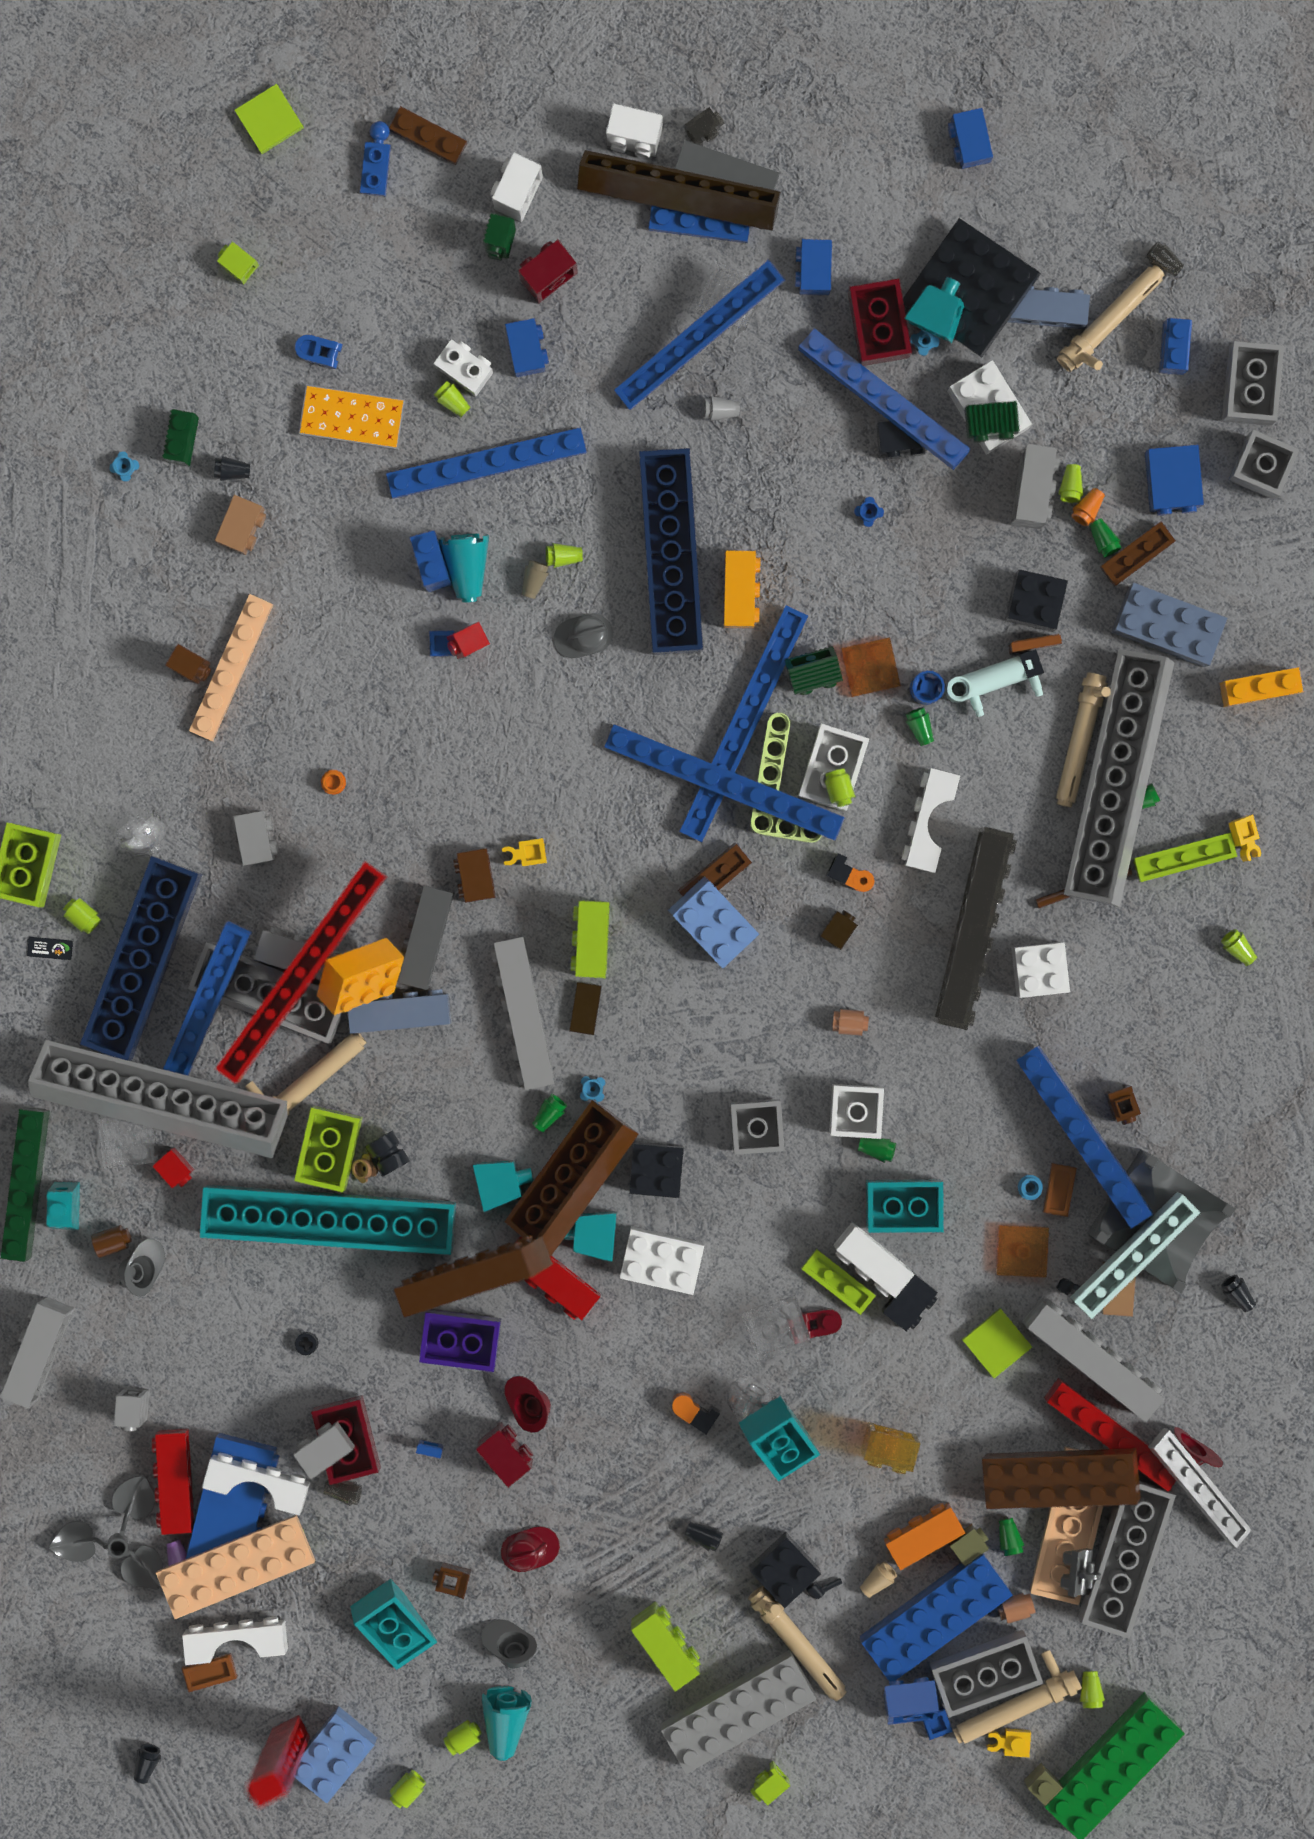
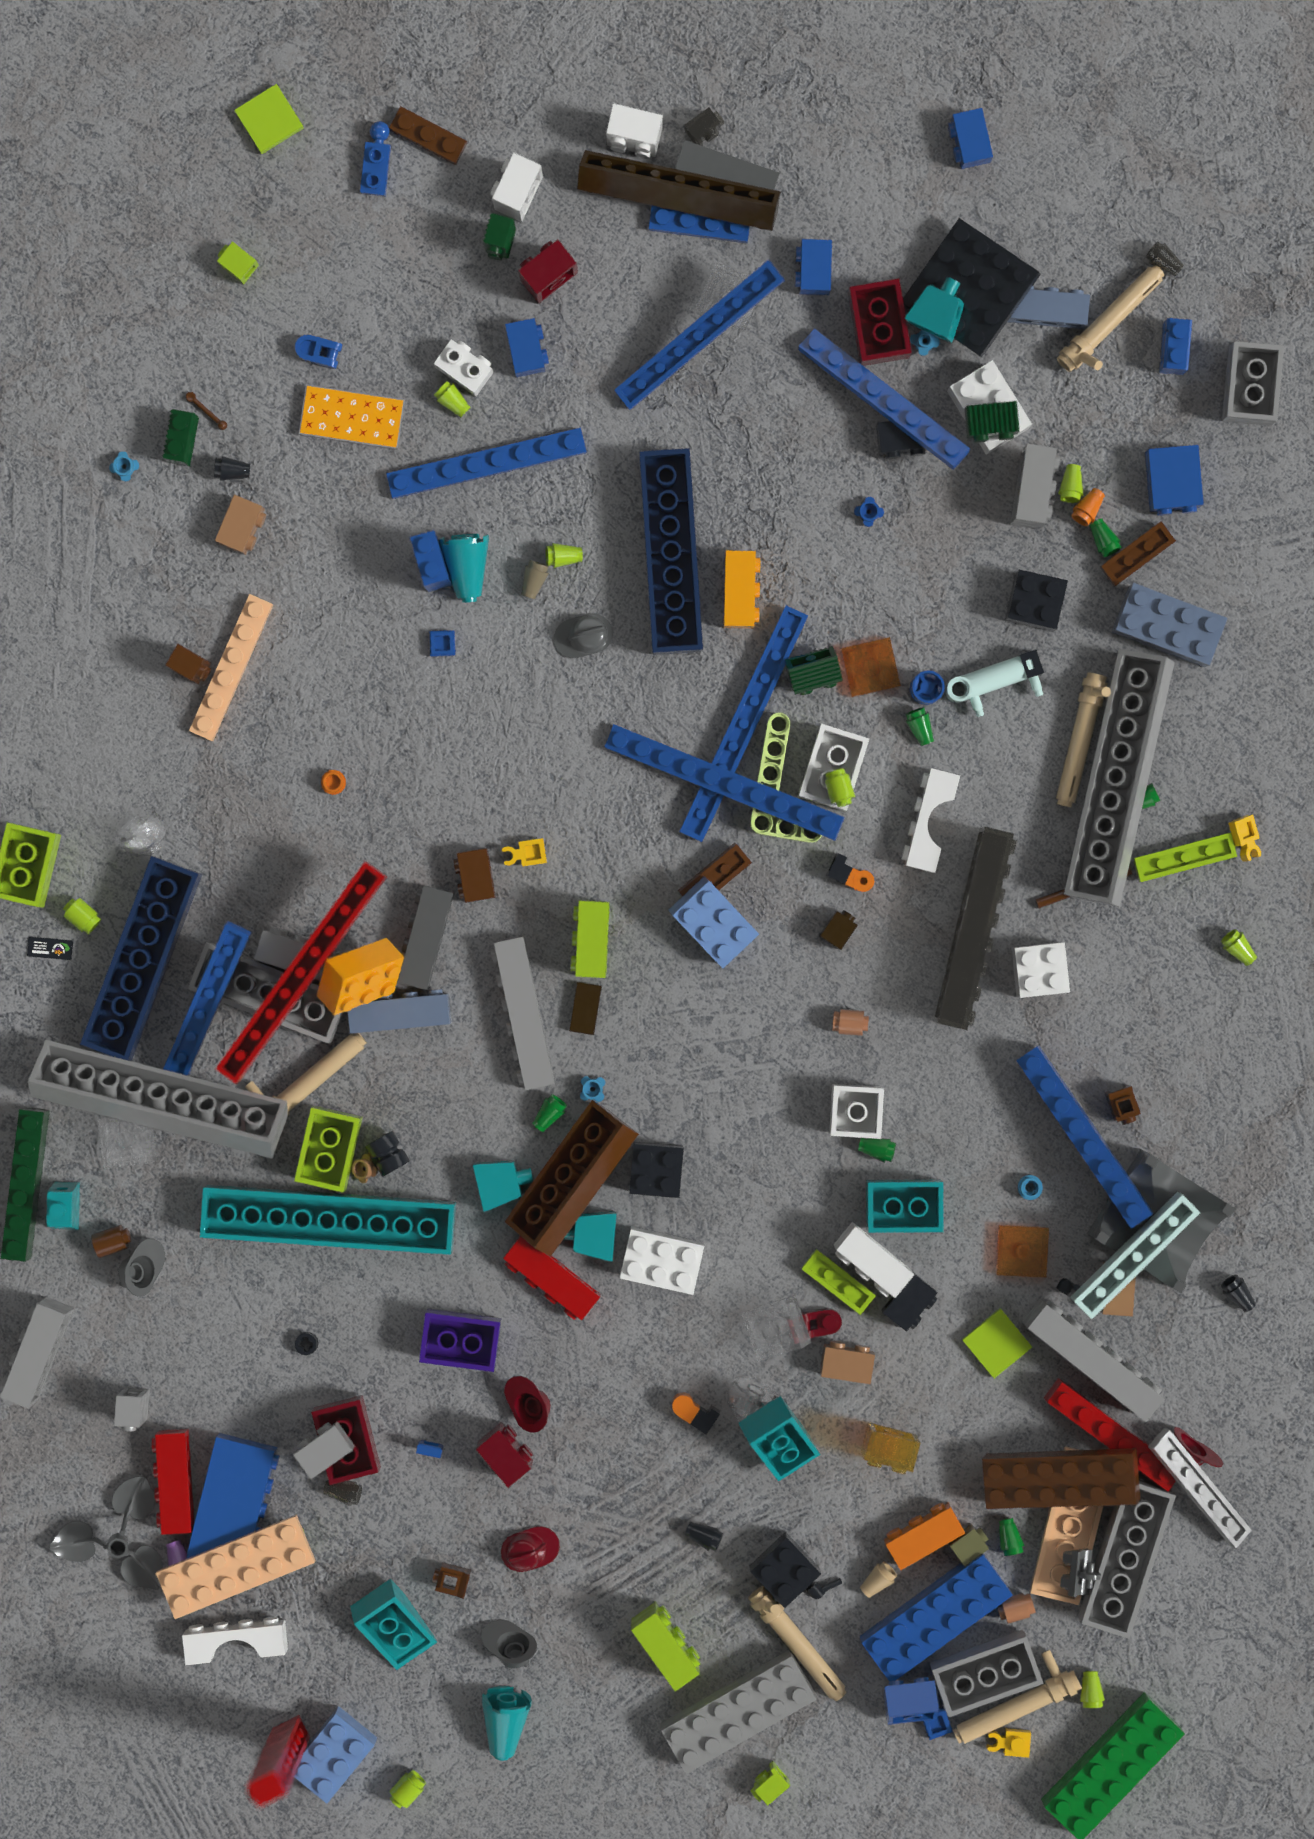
black cone [133,1743,161,1784] -> none
red brick [153,1148,195,1189] -> none
dark orange tile [182,1653,238,1693] -> none
white arch [202,1453,310,1516] -> none
light grey brick [233,811,278,866] -> none
reddish brown brick [394,1235,553,1317] -> none
lime brick [443,1720,482,1756] -> none
red brick [447,622,490,659] -> none
light grey cone [702,396,740,421] -> none
light grey brick [730,1099,785,1155] -> none
dark orange tile [1008,634,1062,654] -> none
olive brick [1024,1763,1063,1806] -> none
dark orange tile [1042,1163,1077,1217] -> none
light orange brick [1219,667,1303,707] -> none
light grey brick [1228,430,1300,500] -> none
none -> reddish brown hinge [186,392,227,430]
none -> medium nougat brick [820,1341,875,1385]

